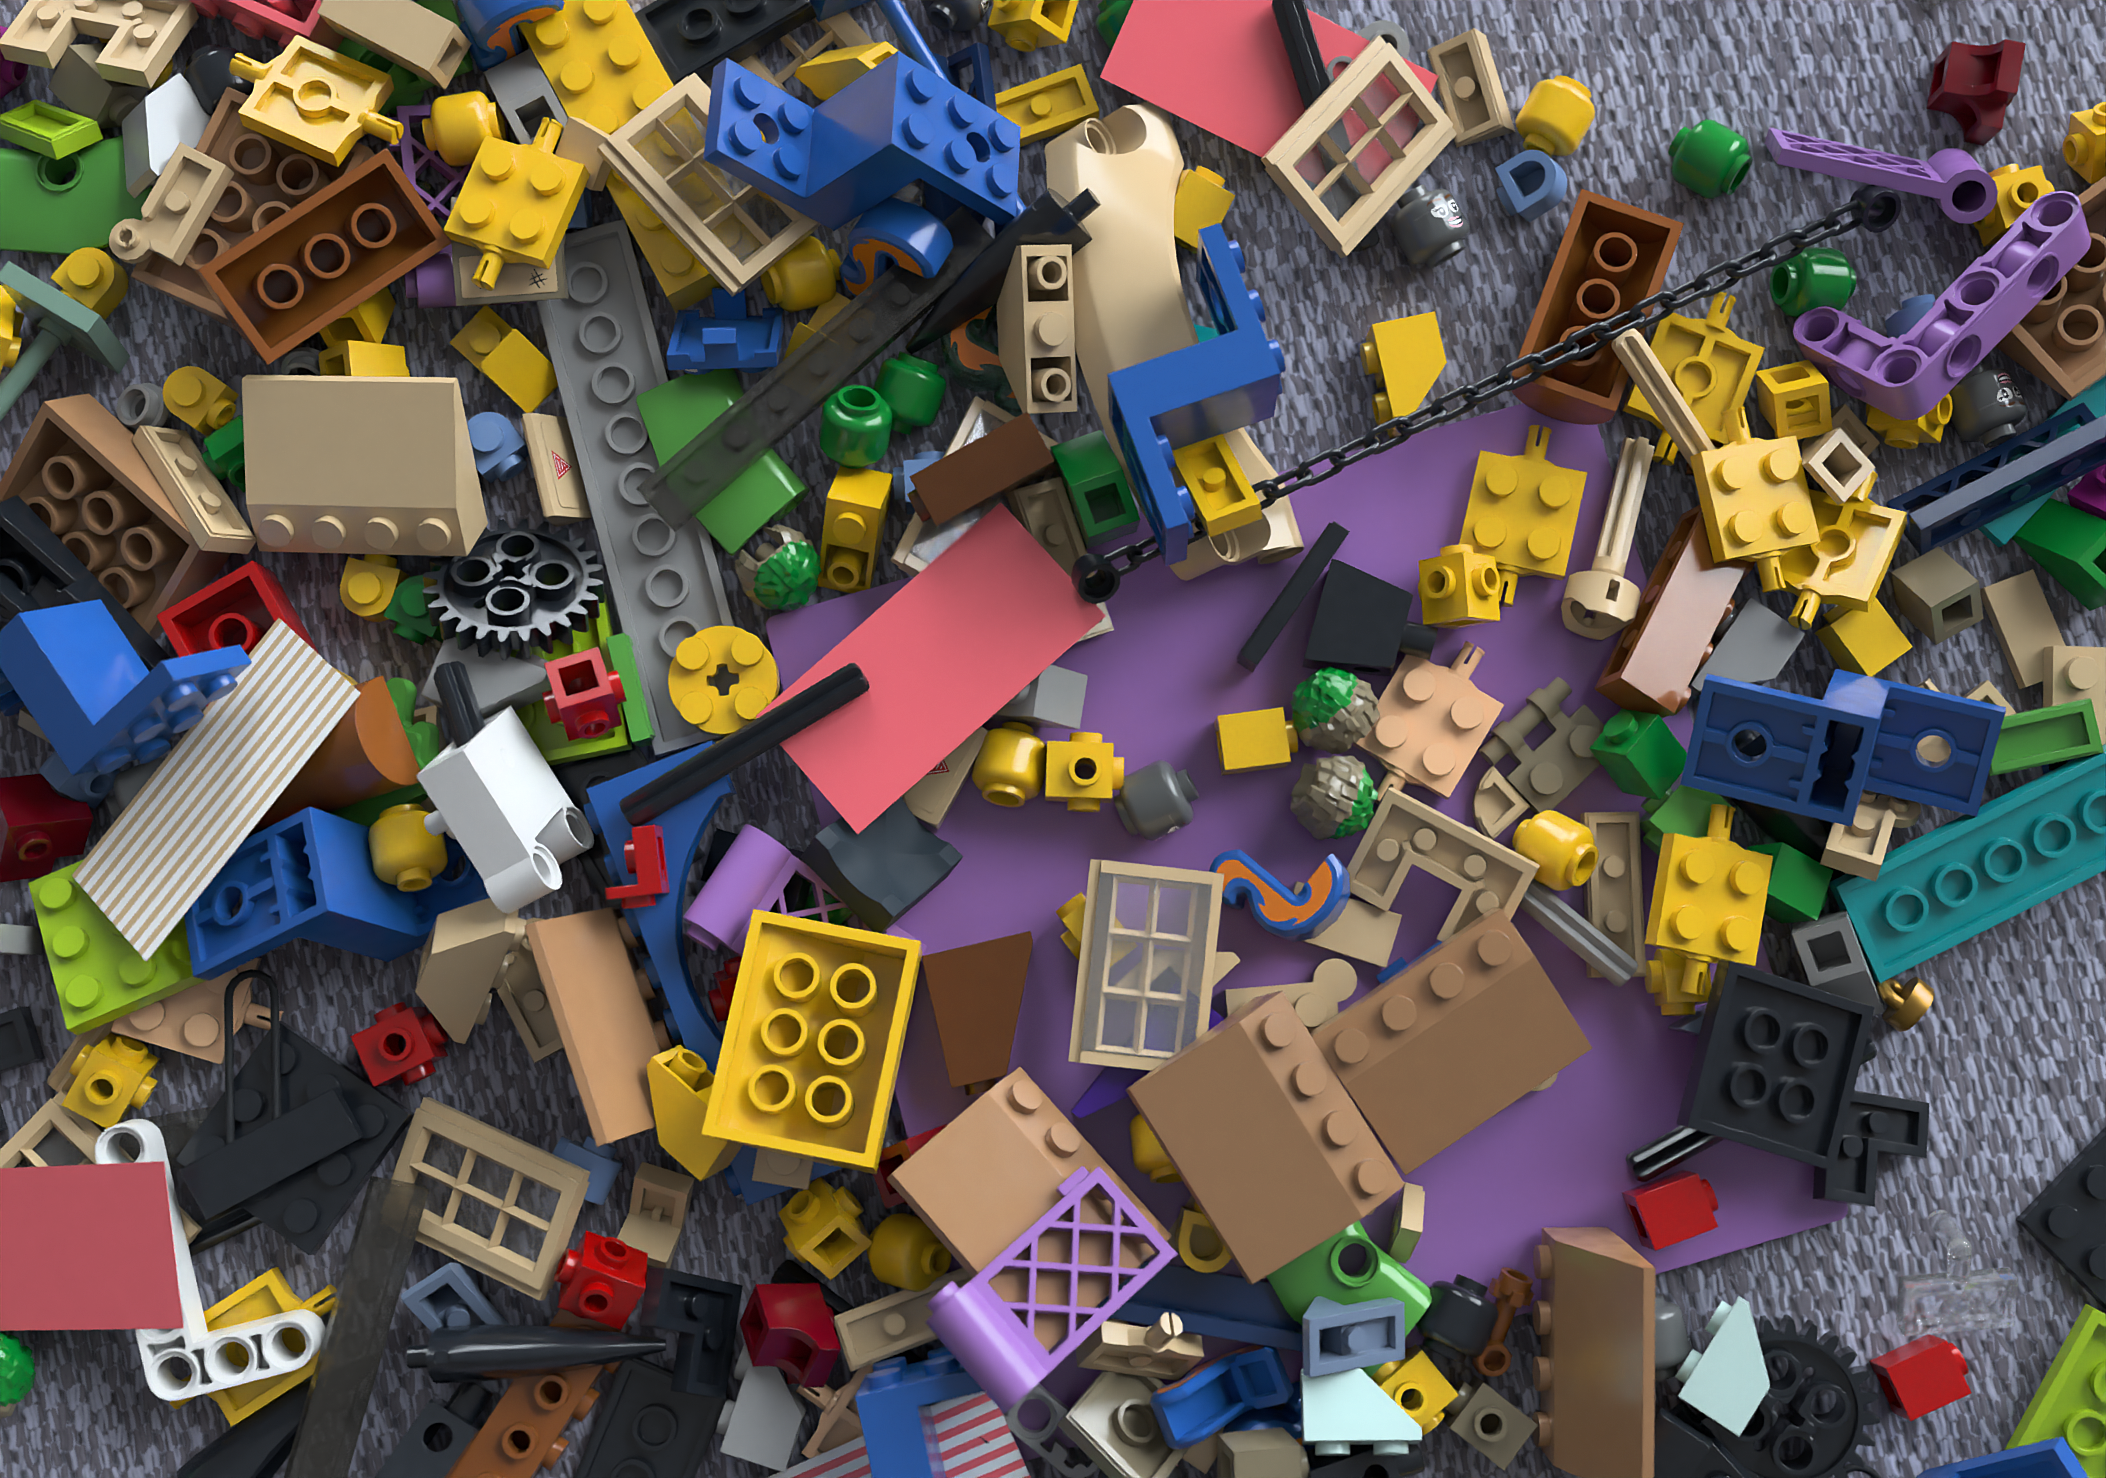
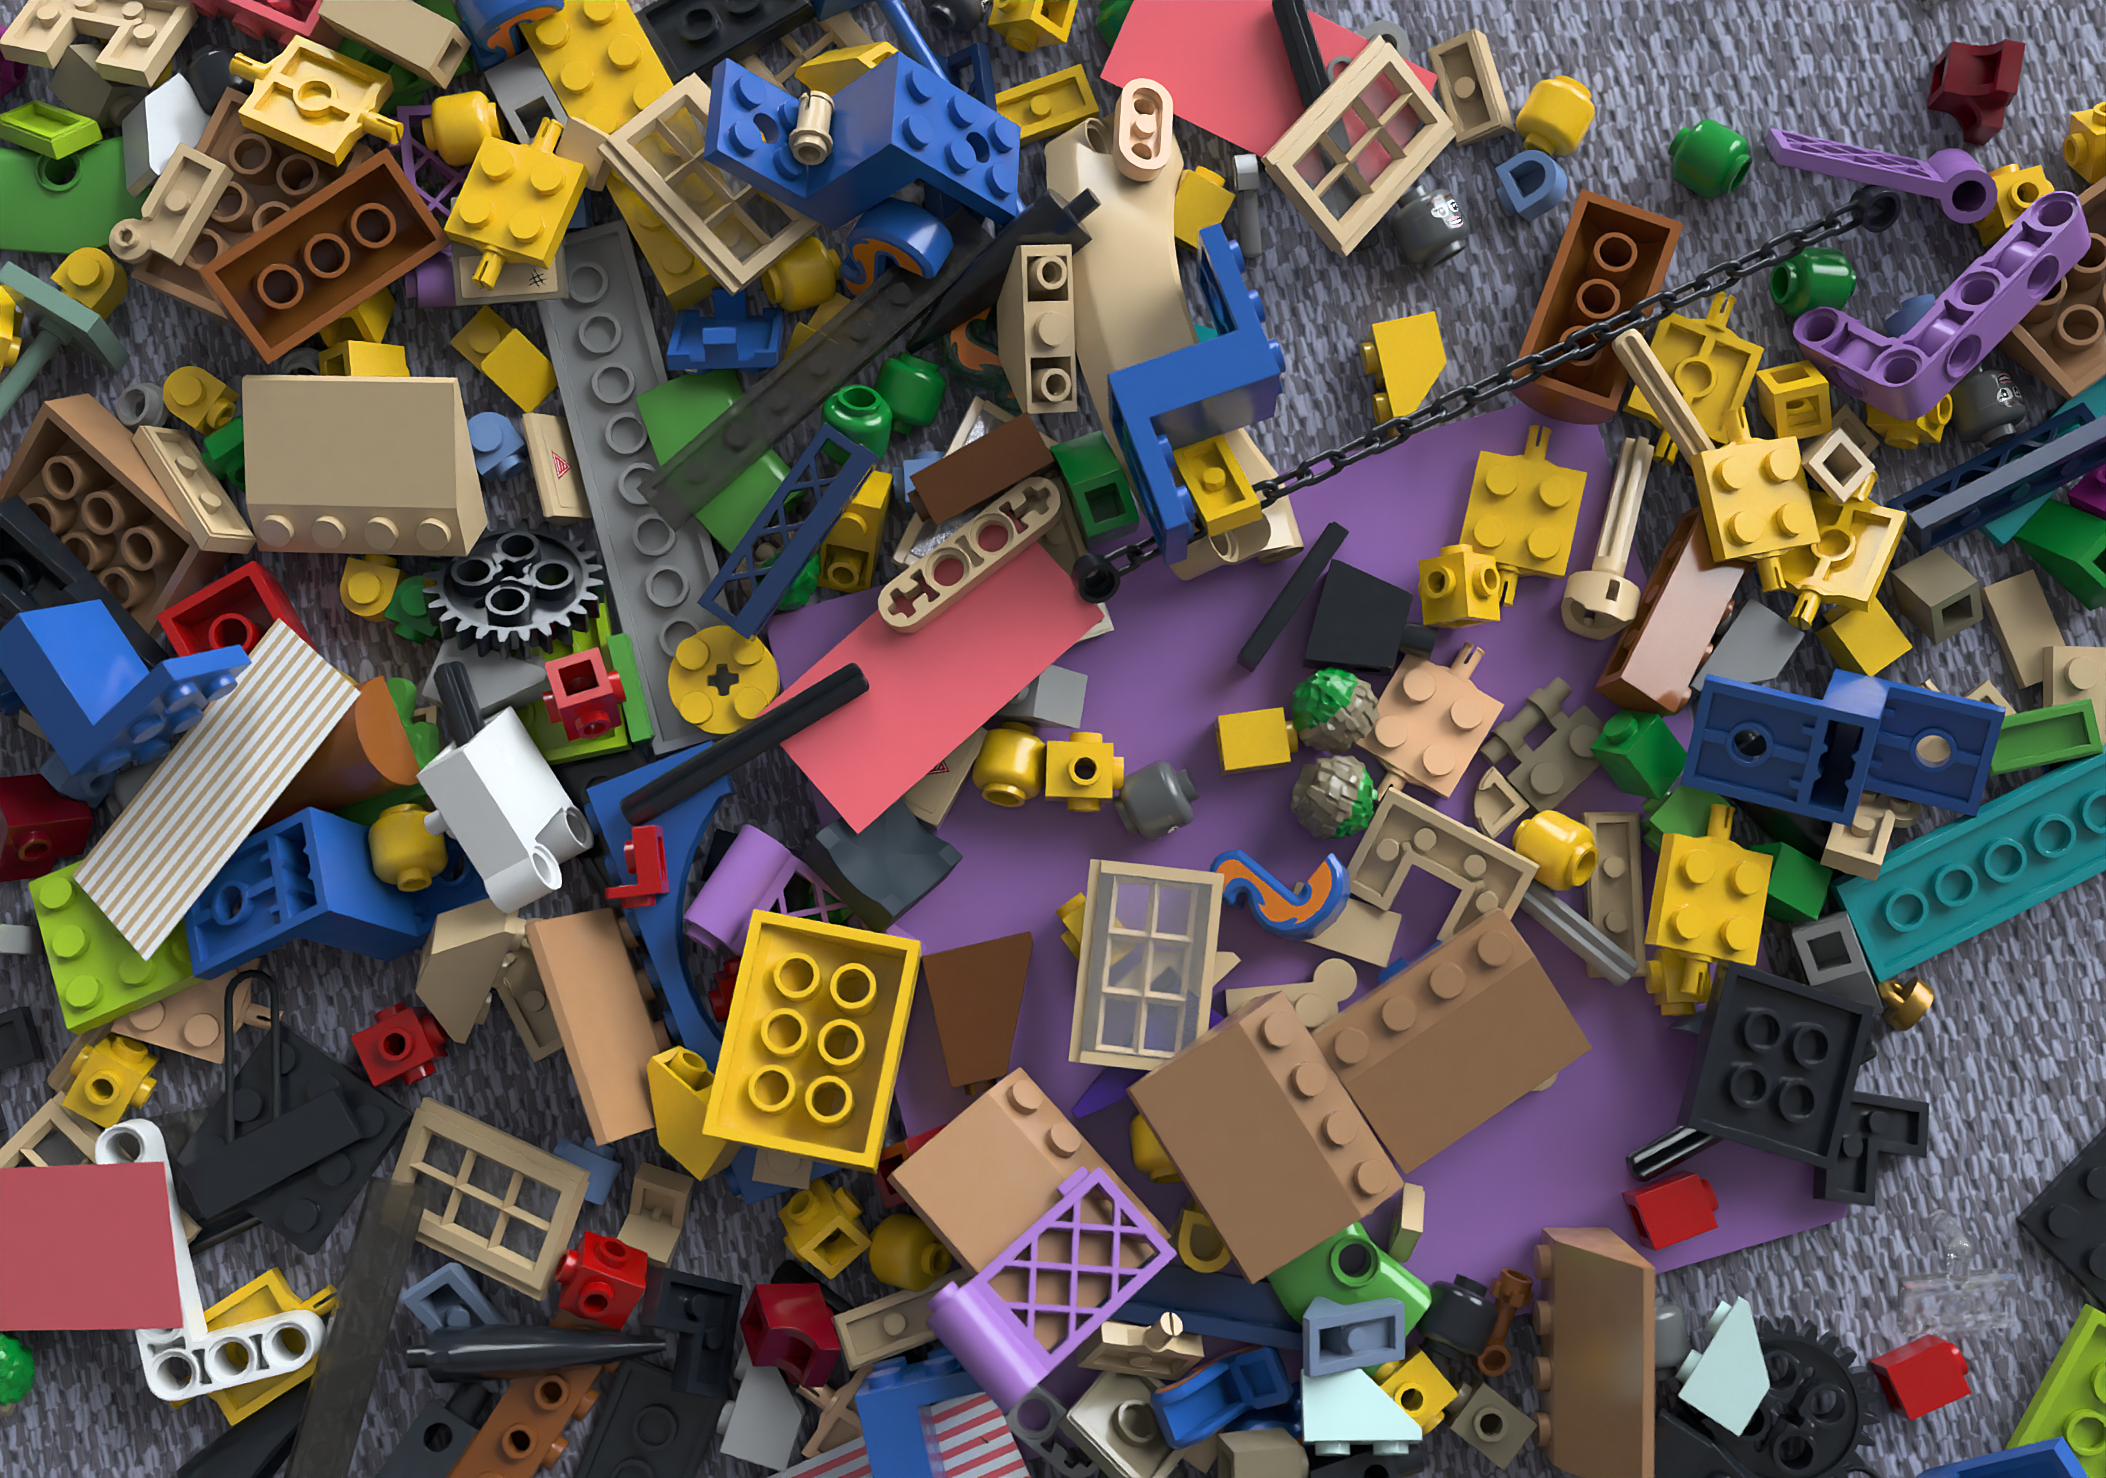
none -> dark blue fence [697,422,880,642]
none -> tan pin [788,91,834,165]
none -> tan beam [878,476,1063,634]
none -> light nougat plate [1112,78,1173,181]
none -> light grey bar [1232,154,1262,258]

